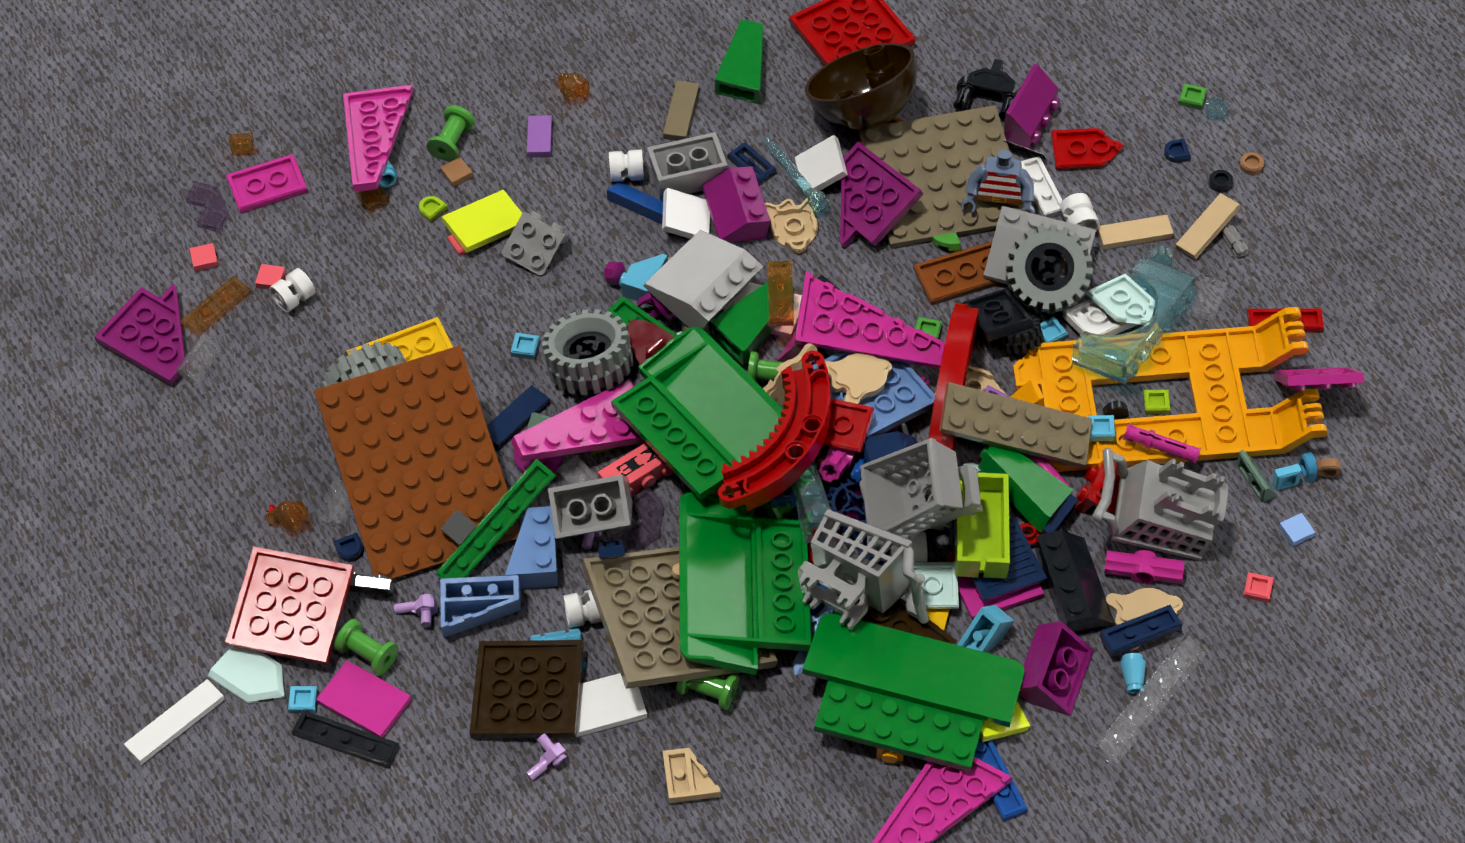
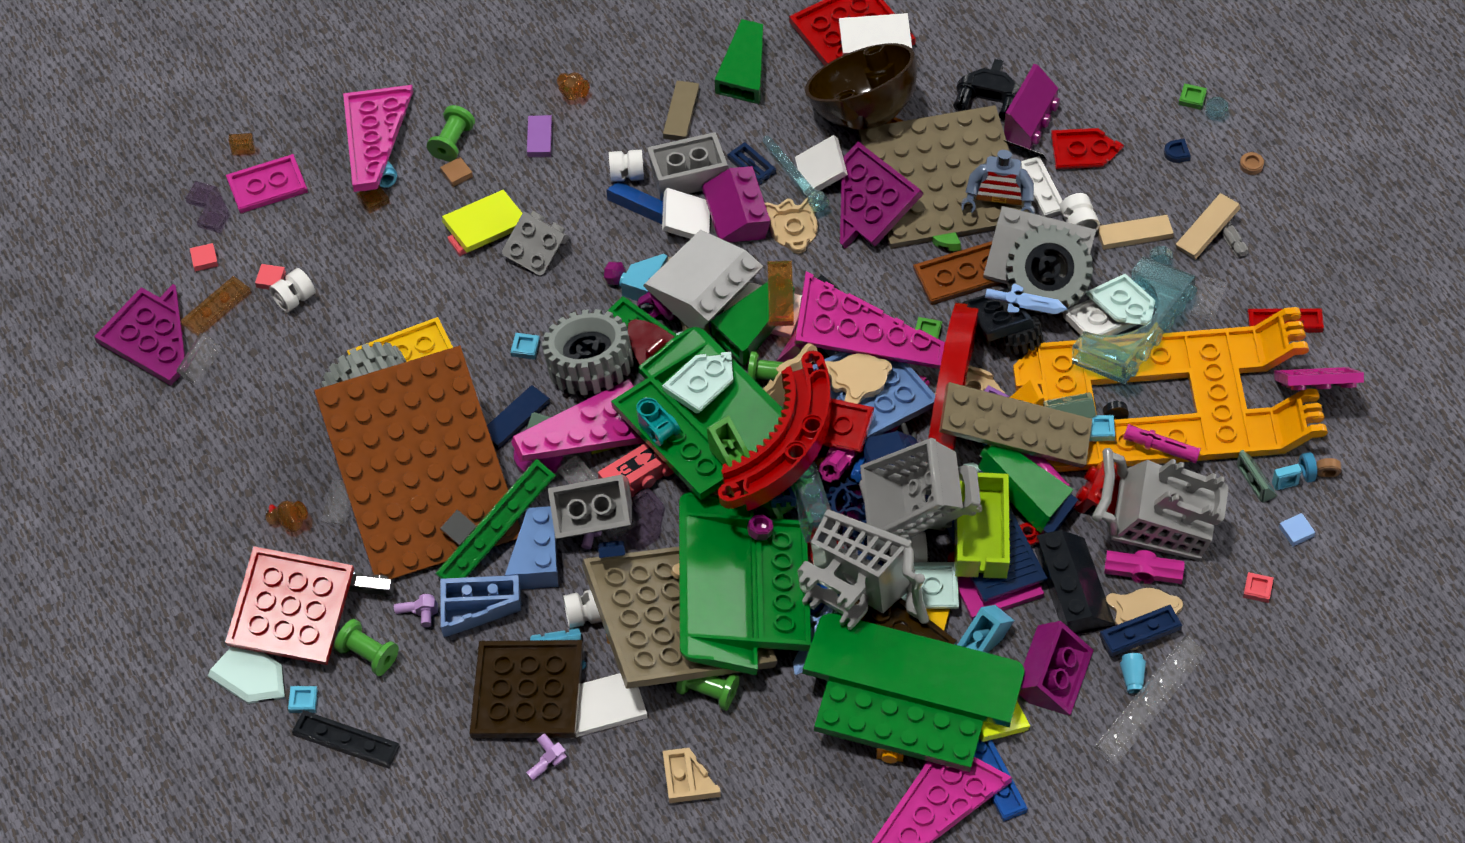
white tile [124,679,225,765] -> none
dark pink tile [316,660,412,737] -> none
dark blue tile [333,533,363,562] -> none
lime tile [419,196,448,223] -> none
medium azure tile [1041,317,1068,343] -> none
lime tile [1143,390,1170,414] -> none
black tile [1209,170,1233,193] -> none
none -> teal piece [636,398,681,446]
none -> light aqua tile [662,352,733,413]
none -> bright green slope [707,415,749,467]
none -> magenta tile [747,515,773,540]
none -> white tile [839,13,912,55]
none -> light blue sword [985,284,1067,314]
none -> sand green slope [1043,392,1096,418]

